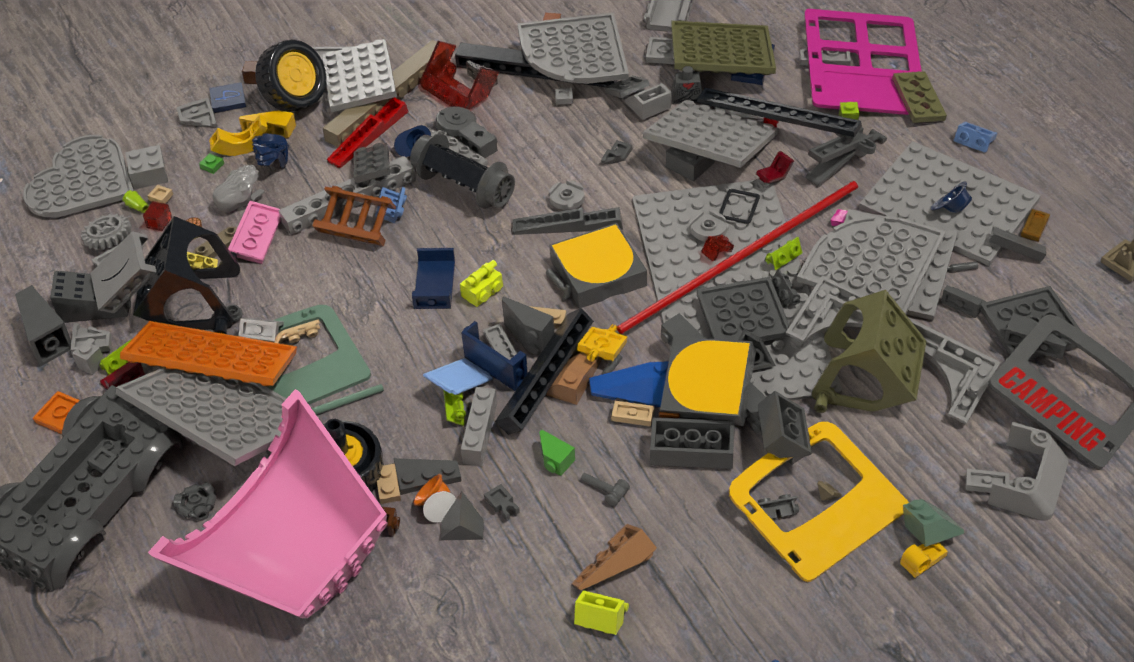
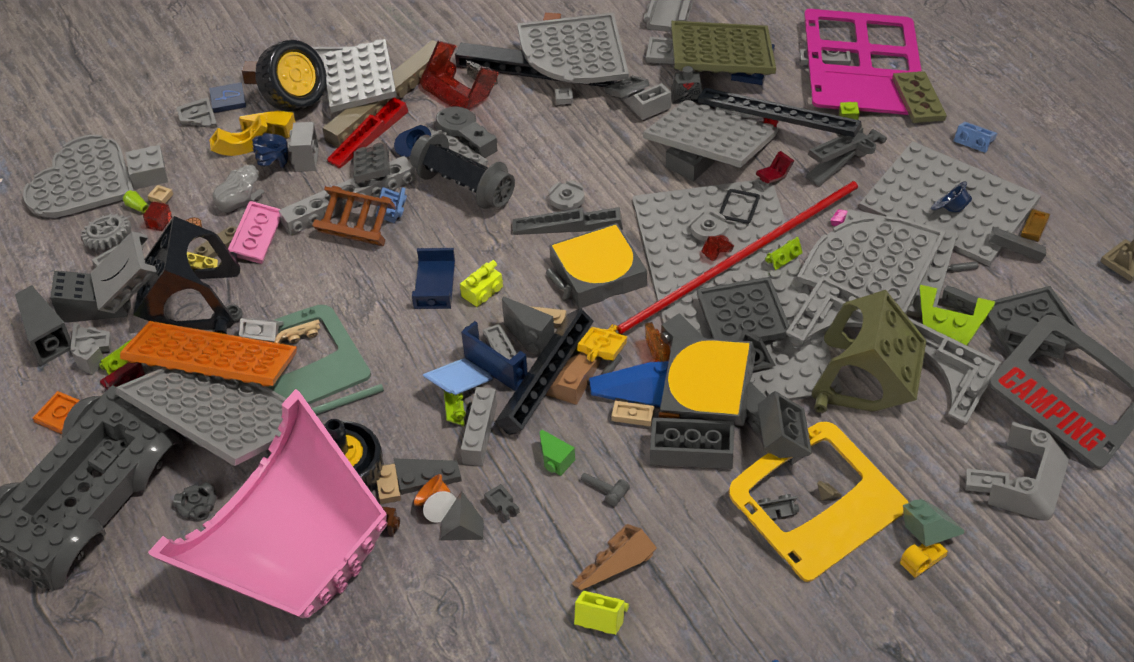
bright green plate [199,153,224,174] -> none
dark grey slope [601,140,633,164] -> none
dark grey hinge [772,269,801,309] -> none
none -> light grey brick [288,122,319,172]
none -> clear orange bracket [645,322,671,362]
none -> lime wing [919,285,995,346]

